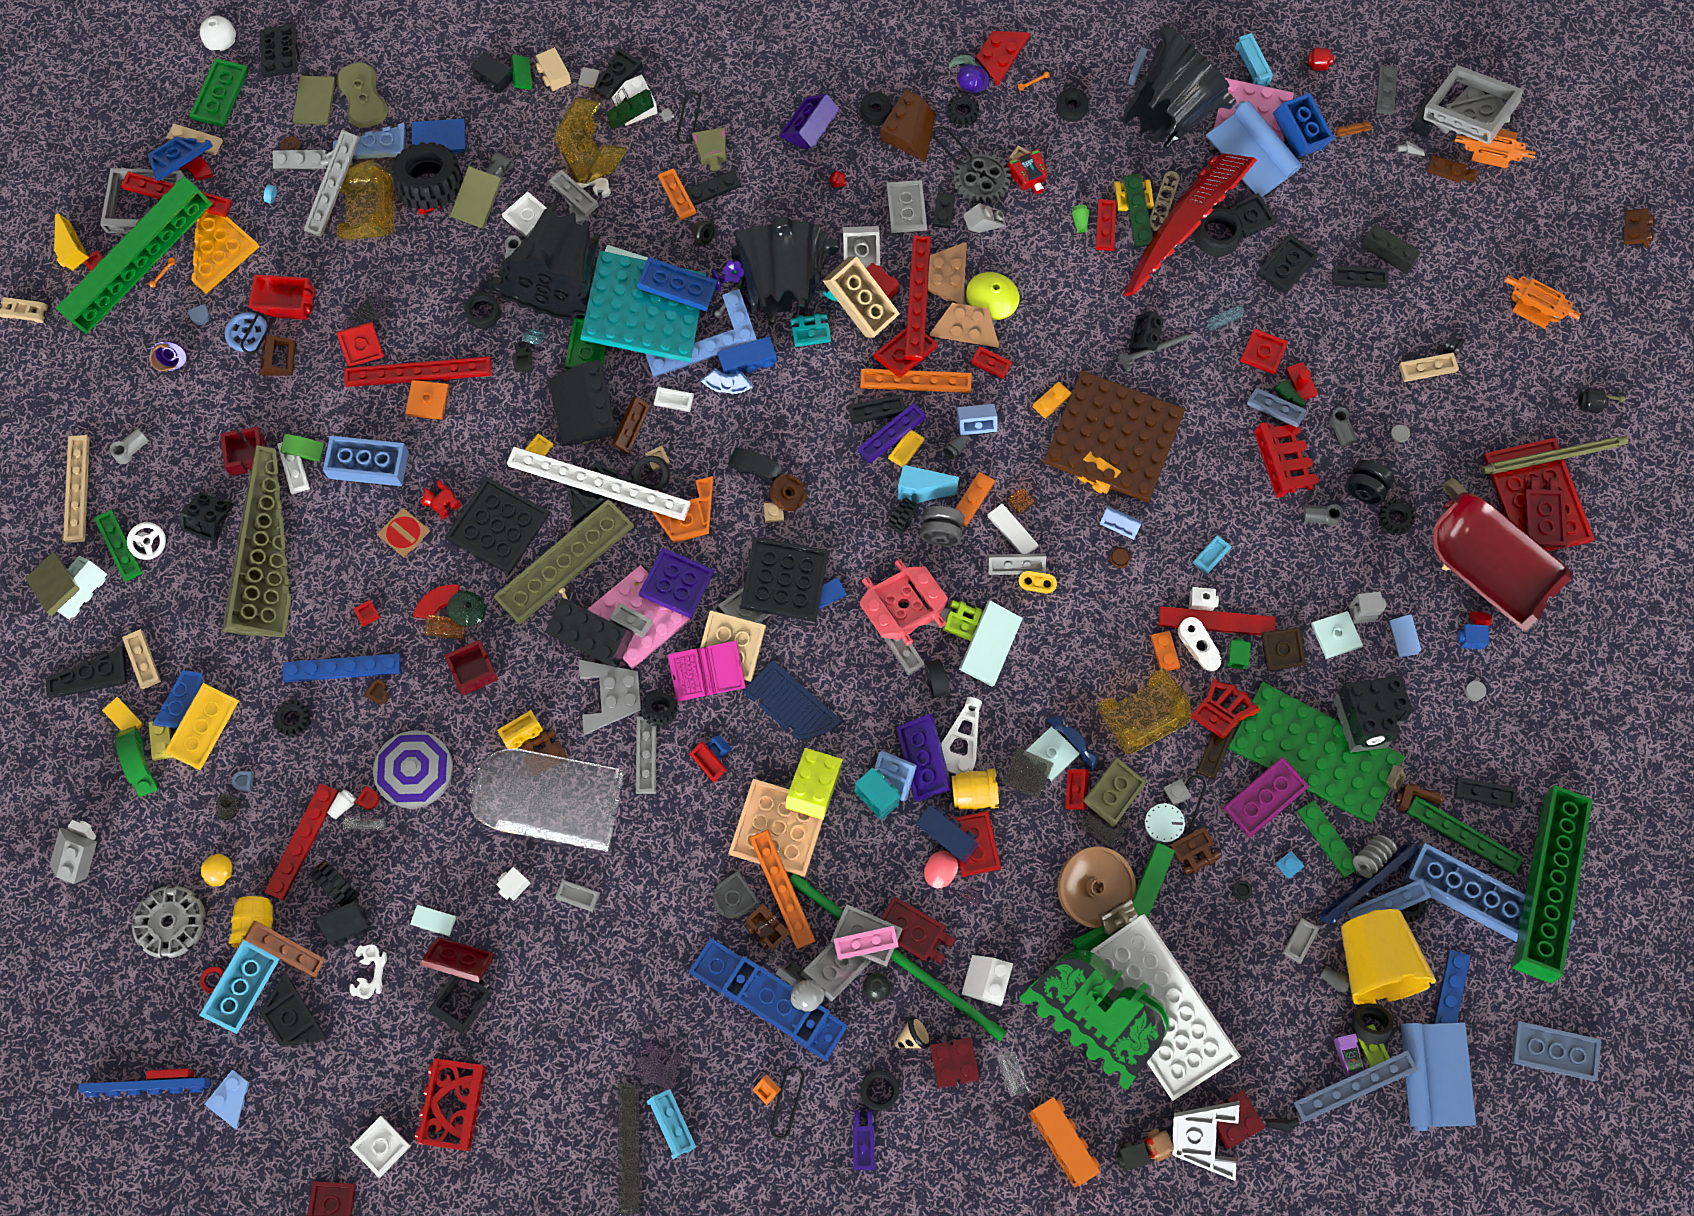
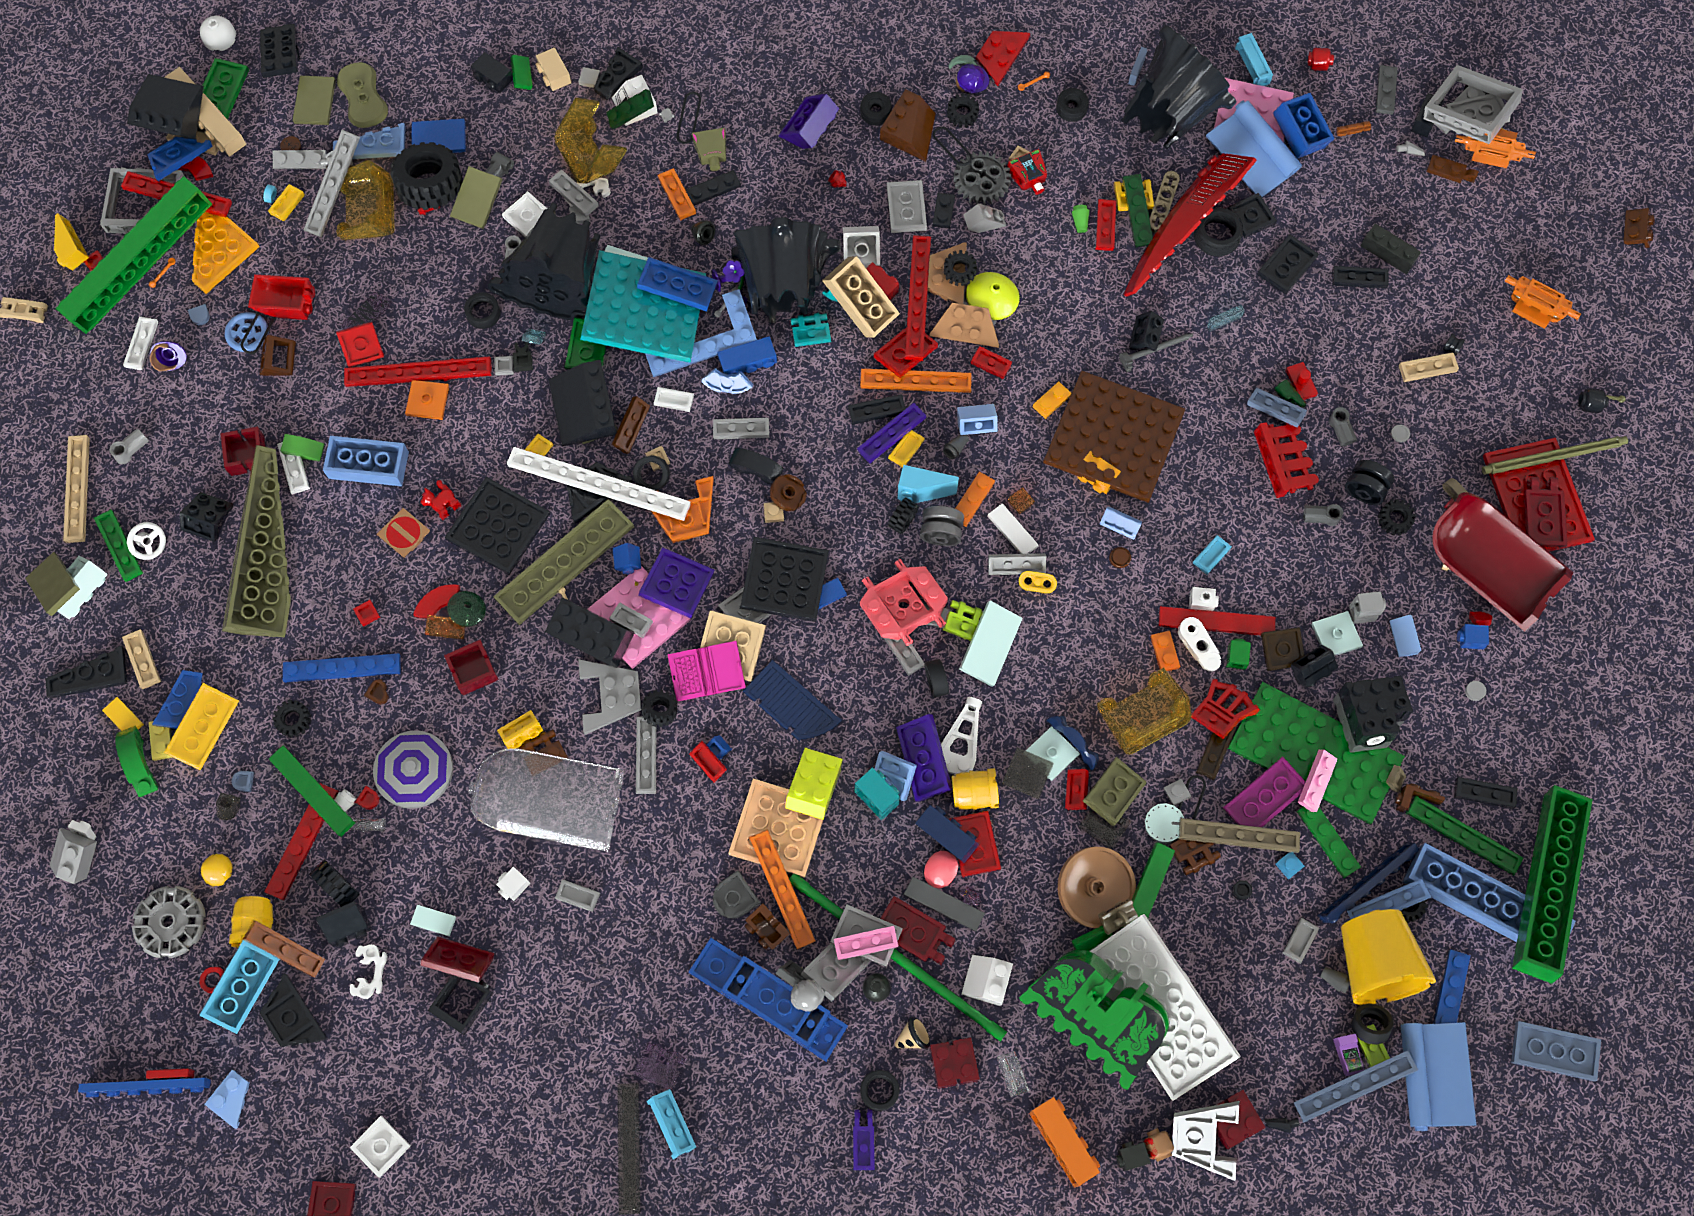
red fence [415,1058,486,1152] -> none
orange plate [753,1075,781,1105] -> none
black piece [770,1067,805,1139] -> none
red plate [1240,328,1289,375] -> none
light grey piece [1353,835,1397,878] -> none
none -> white tile [123,317,158,370]
none -> black slope [127,74,204,140]
none -> tan brick [165,67,247,157]
none -> yellow plate [268,184,305,221]
none -> green tile [269,746,355,837]
none -> light grey tile [494,356,514,376]
none -> blue brick [613,543,641,574]
none -> light grey plate [713,418,769,439]
none -> dark grey tile [904,877,985,932]
none -> black tyre [944,250,977,286]
none -> dark tan tile [1178,818,1300,853]
none -> black brick [1291,645,1338,688]
none -> bright pink plate [1298,750,1337,812]

